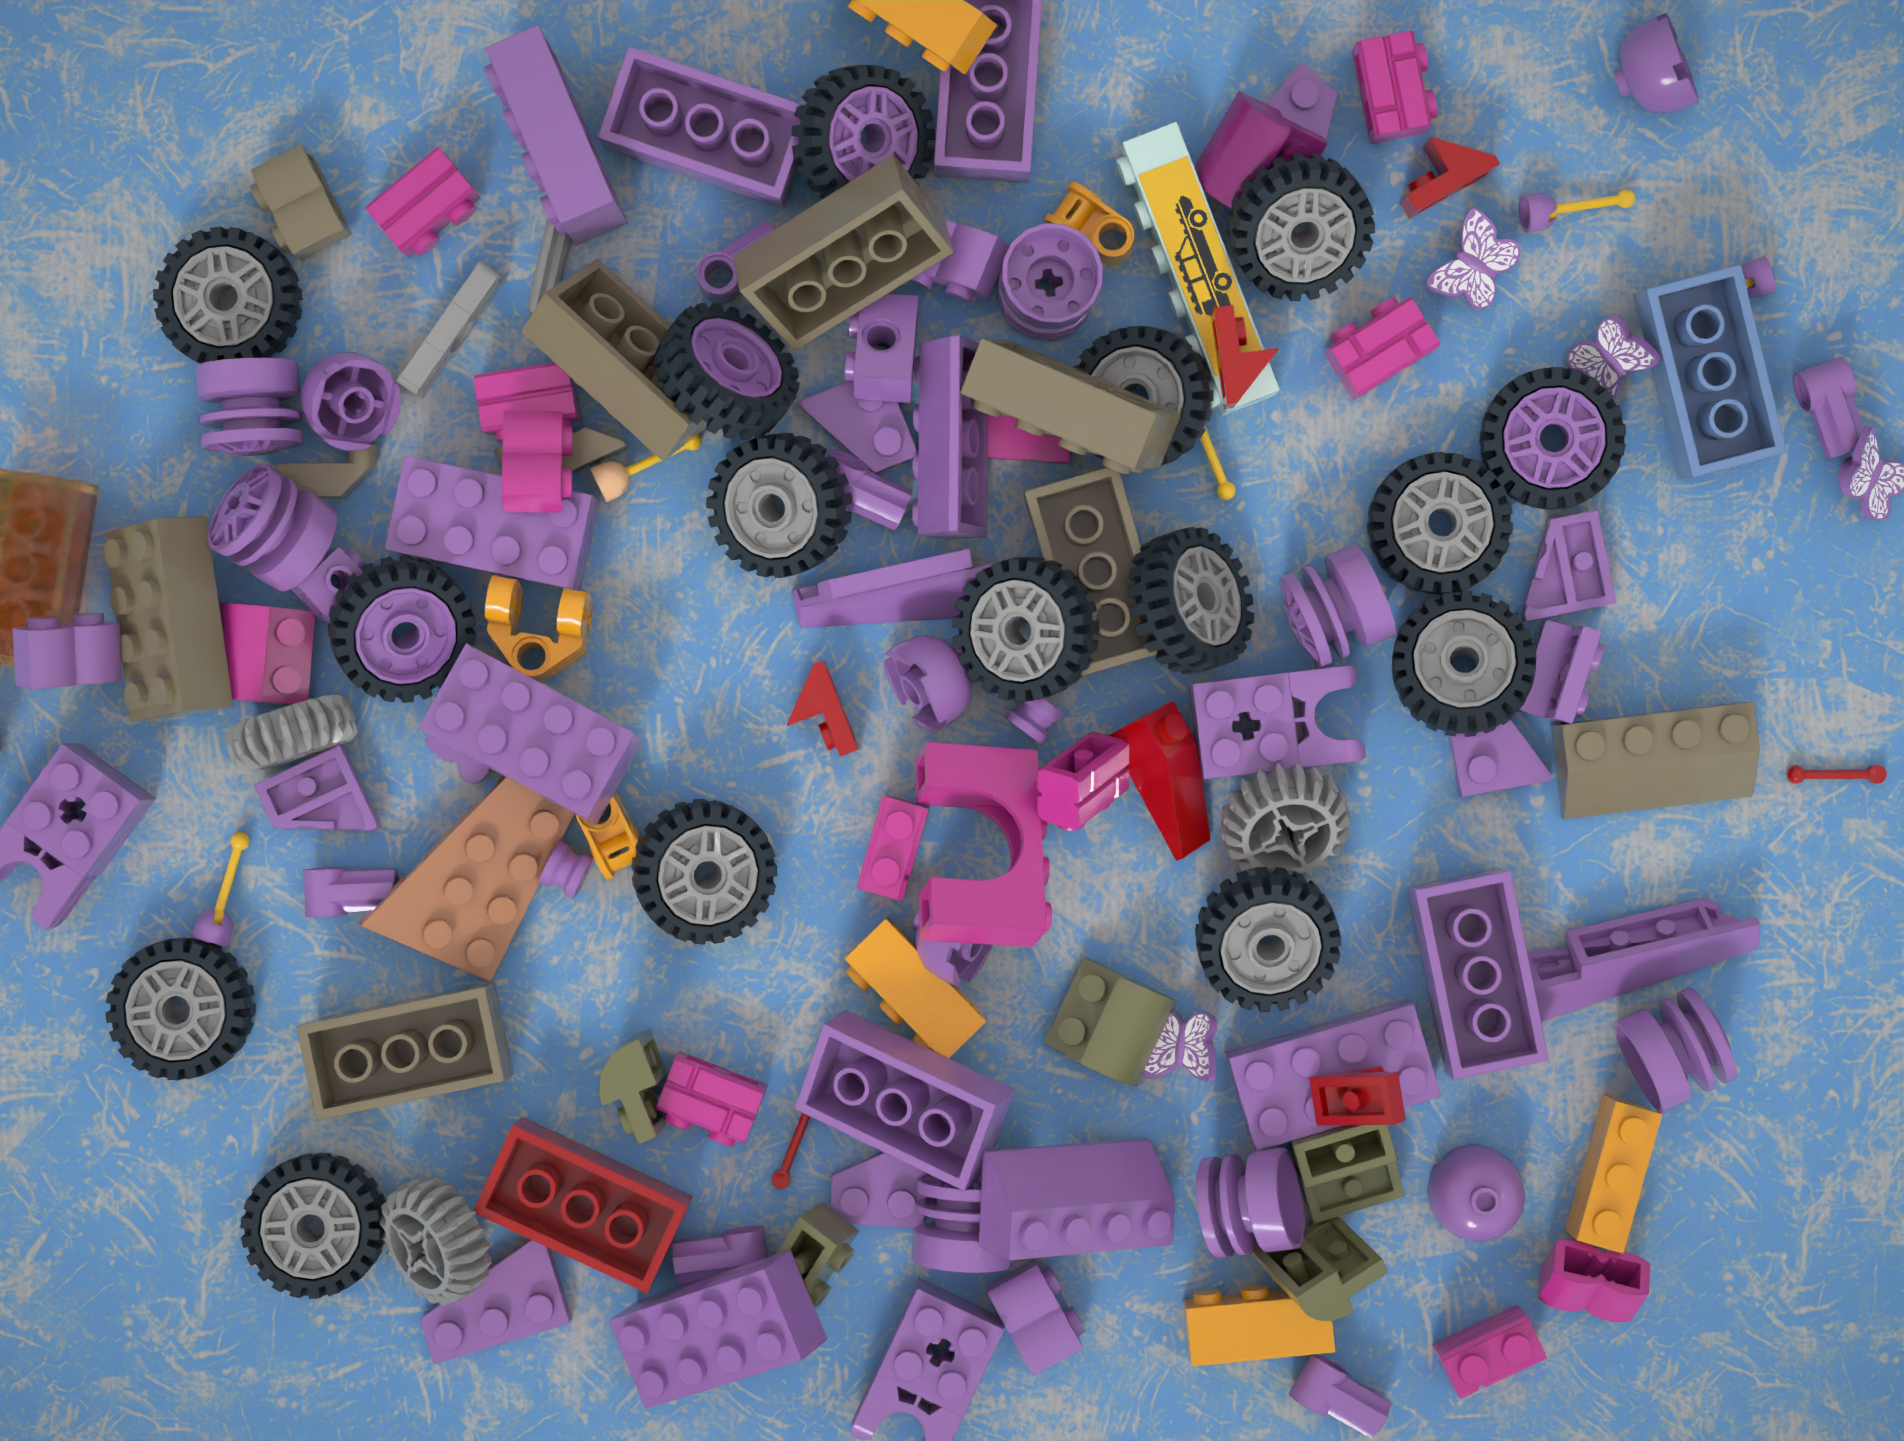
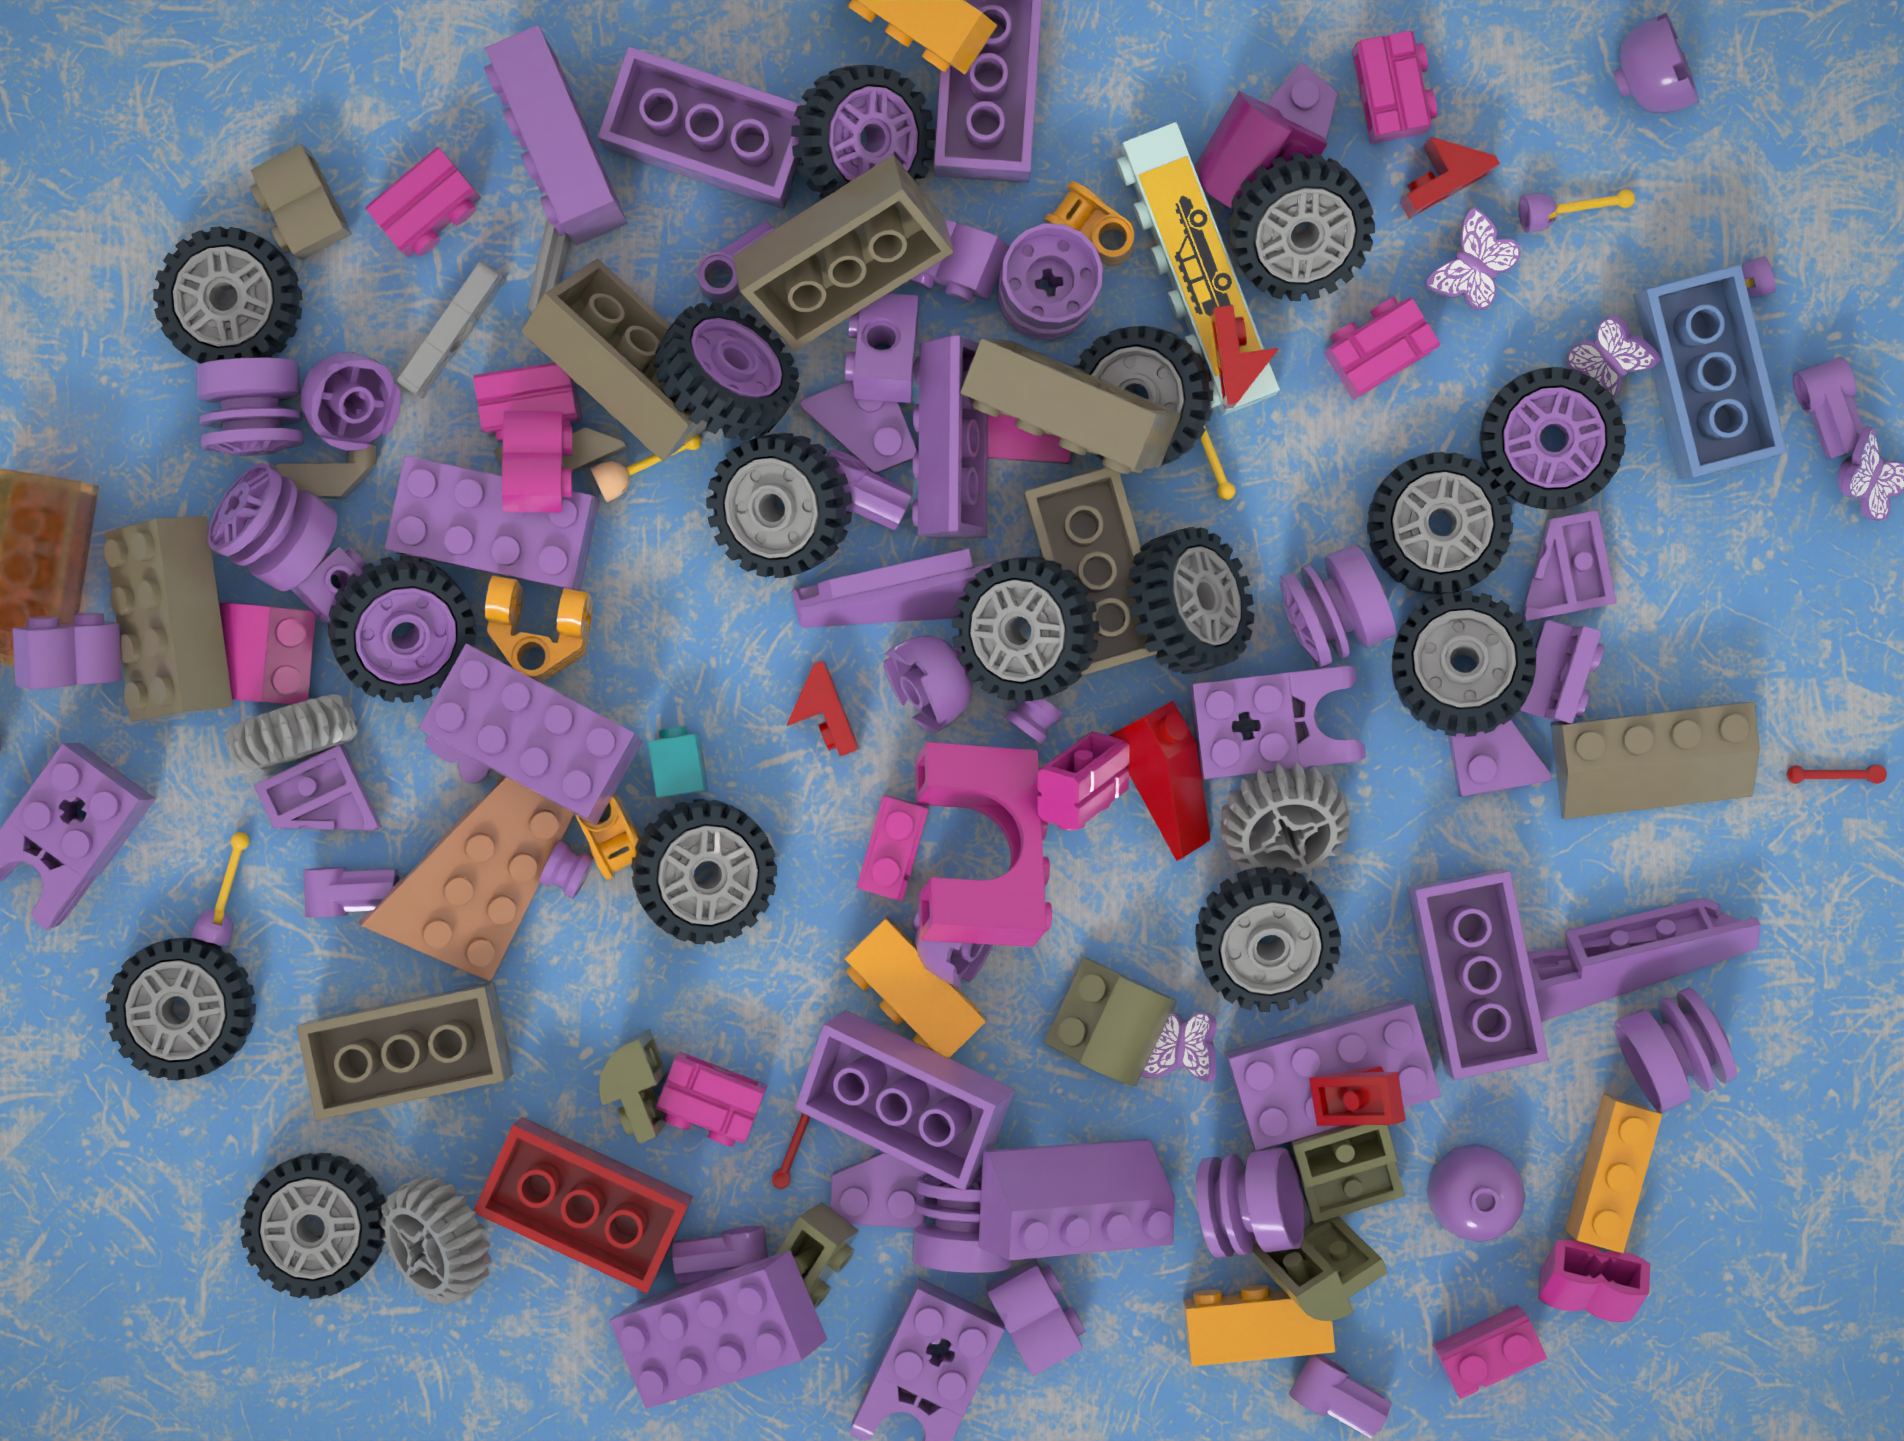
medium lavender wing [420,1239,572,1364] -> none
none -> teal brick [648,726,708,798]

